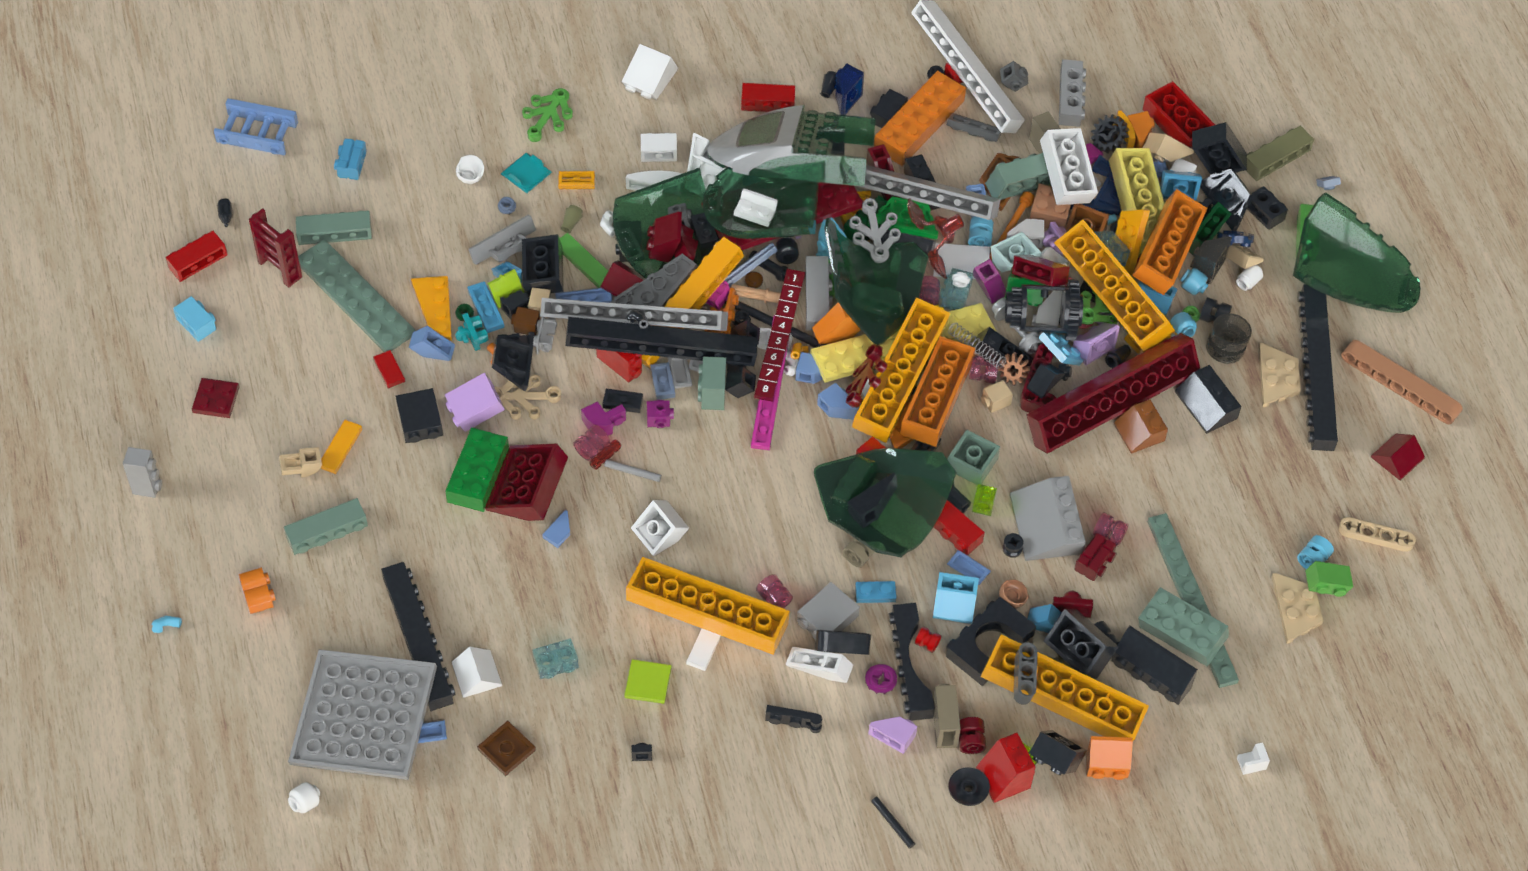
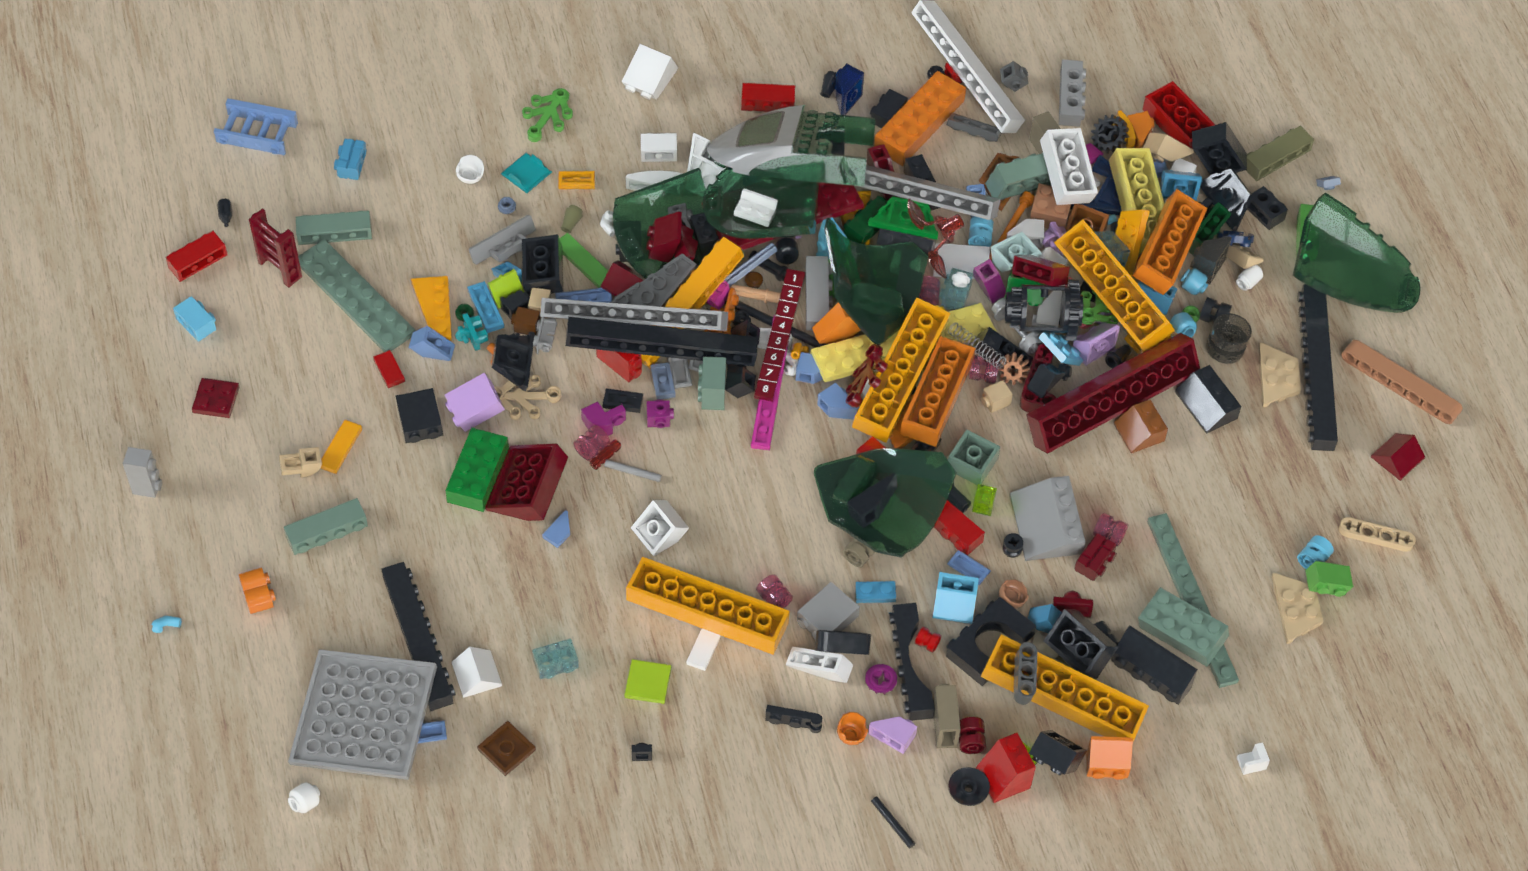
black arm [626,310,648,329] -> none
light grey plant [849,198,901,263] -> none
none -> orange hair [837,712,868,745]

